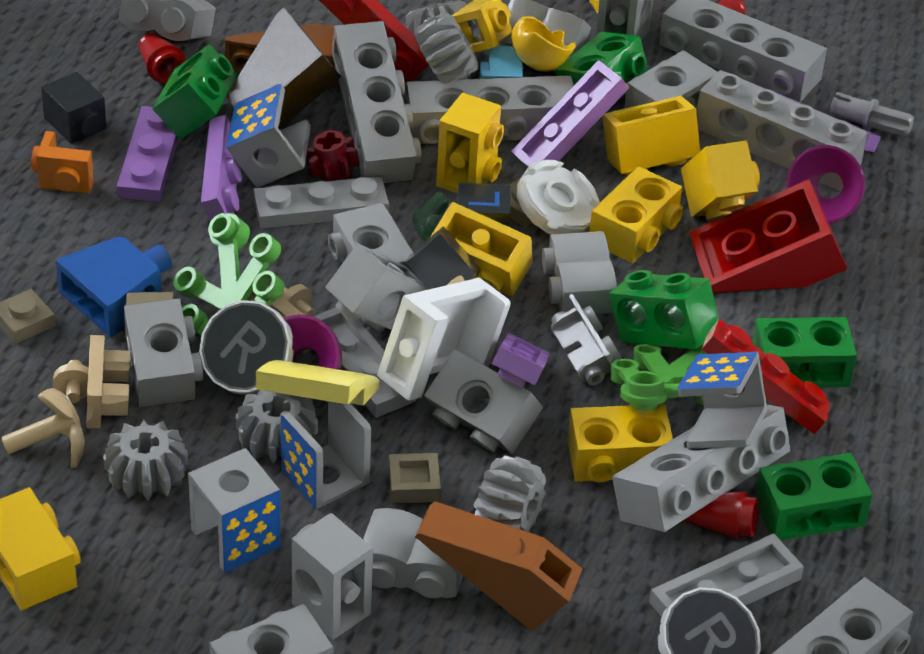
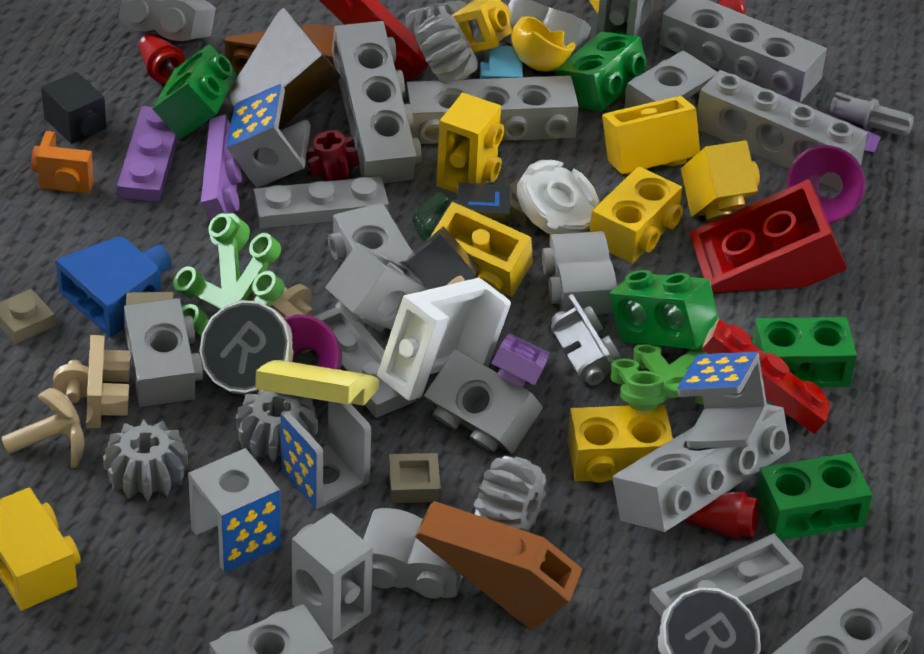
medium lavender plate [511,60,630,167] -> none

